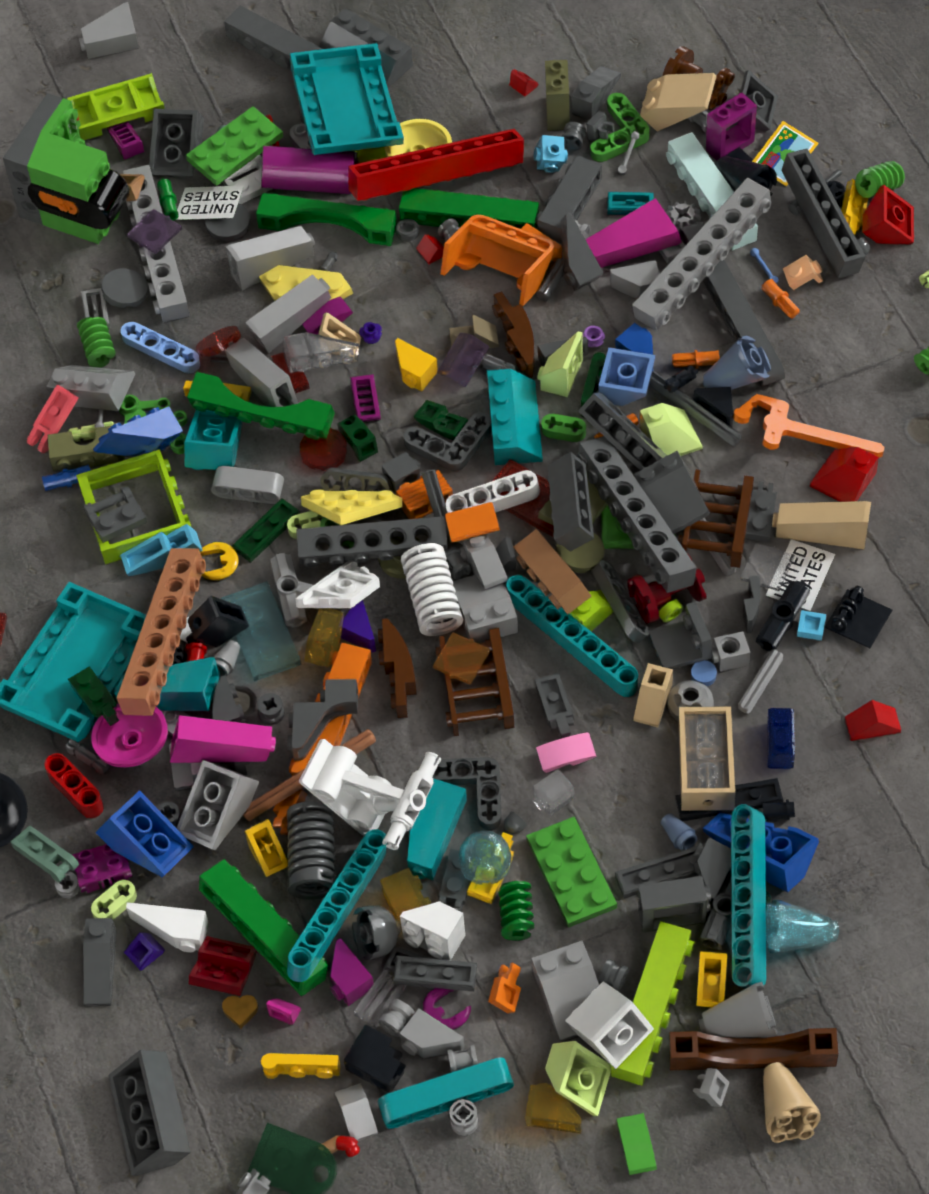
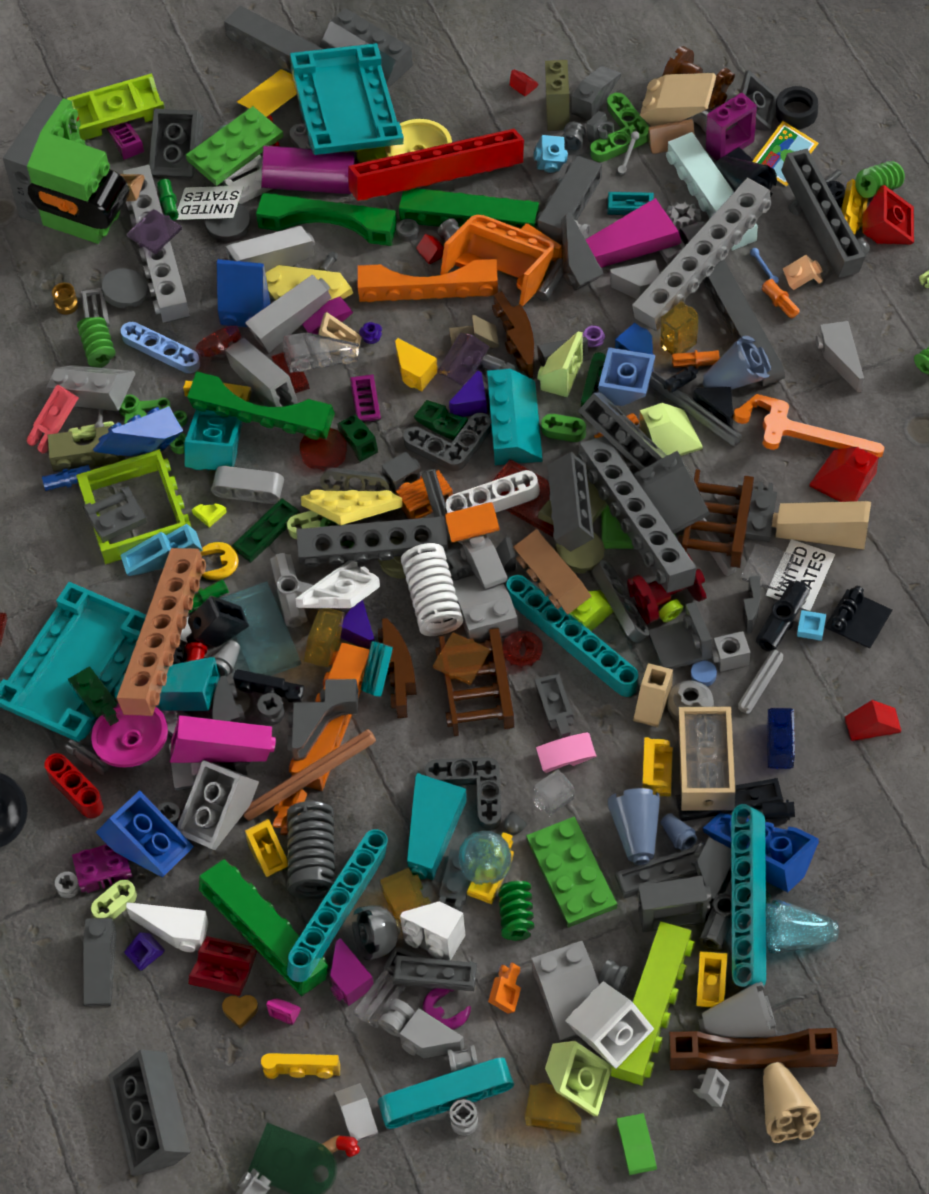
sand green plate [11,826,79,883] -> none
light grey slope [79,2,139,59] -> none
white plate [299,739,441,850] -> none
black piece [344,1025,406,1093] -> none
none -> pearl gold wheel [52,282,78,315]
none -> green pin [188,579,230,614]
none -> neon yellow tile [192,503,227,528]
none -> blue slope [217,259,271,327]
none -> black hinge [233,669,305,703]
none -> yellow sticker [237,69,297,117]
none -> orange arch [358,259,498,302]
none -> teal tile [361,641,393,697]
none -> dark purple slope [449,371,487,417]
none -> clear red gear [503,631,543,668]
none -> sand blue cone [608,788,660,865]
none -> yellow hinge [643,737,673,797]
none -> medium nougat slope [648,119,695,154]
none -> clear yellow brick [660,301,698,355]
none -> black tyre [776,86,818,129]
none -> light grey slope [816,321,864,392]

